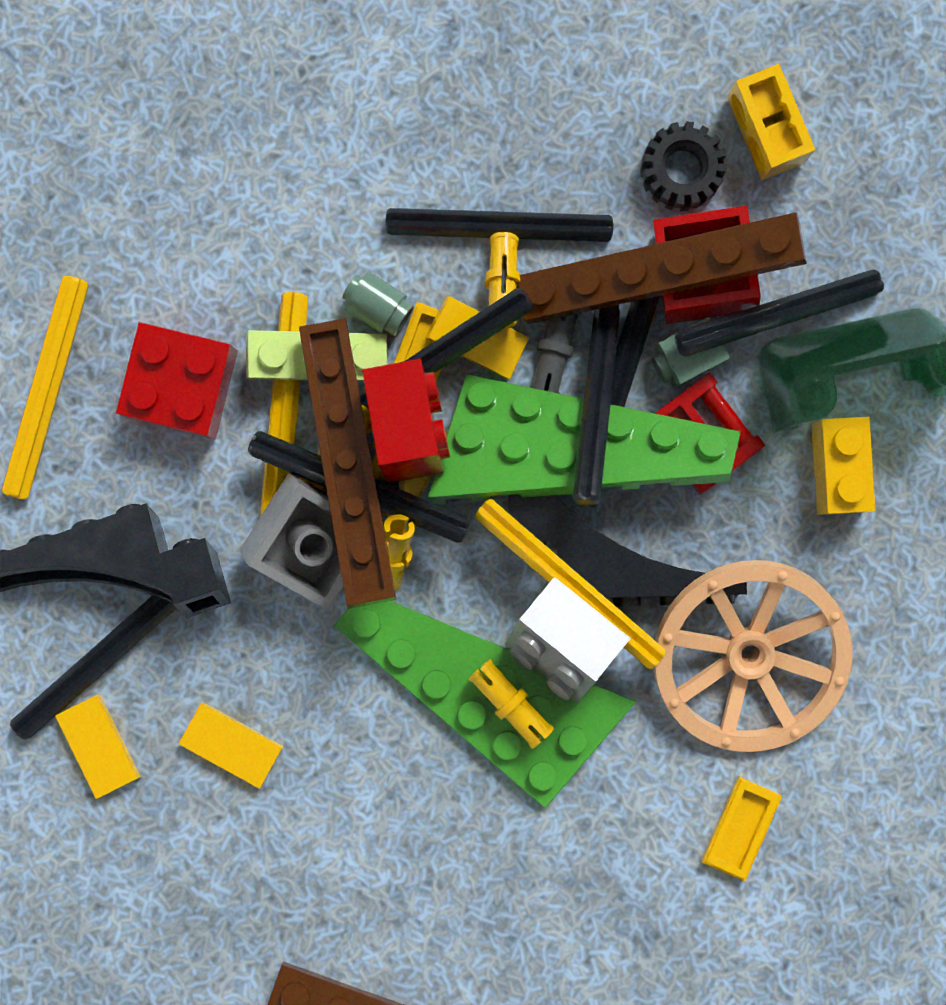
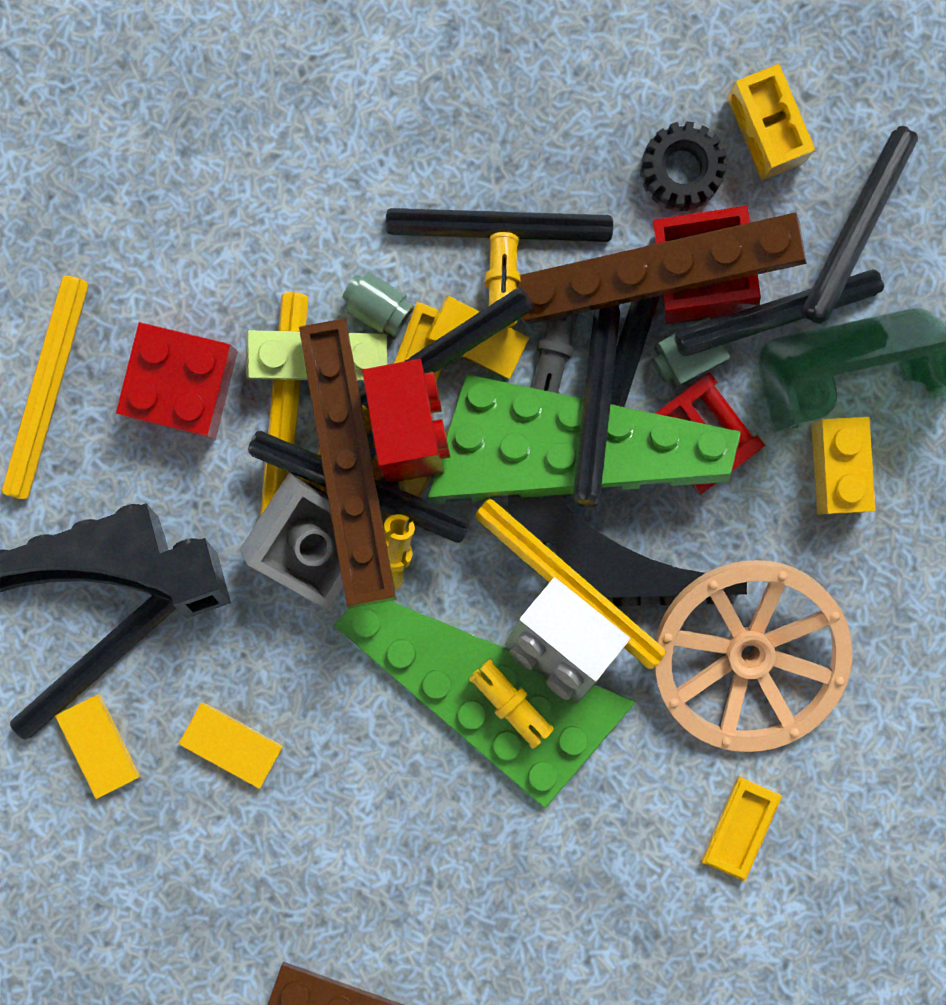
none -> black axle [802,126,918,324]

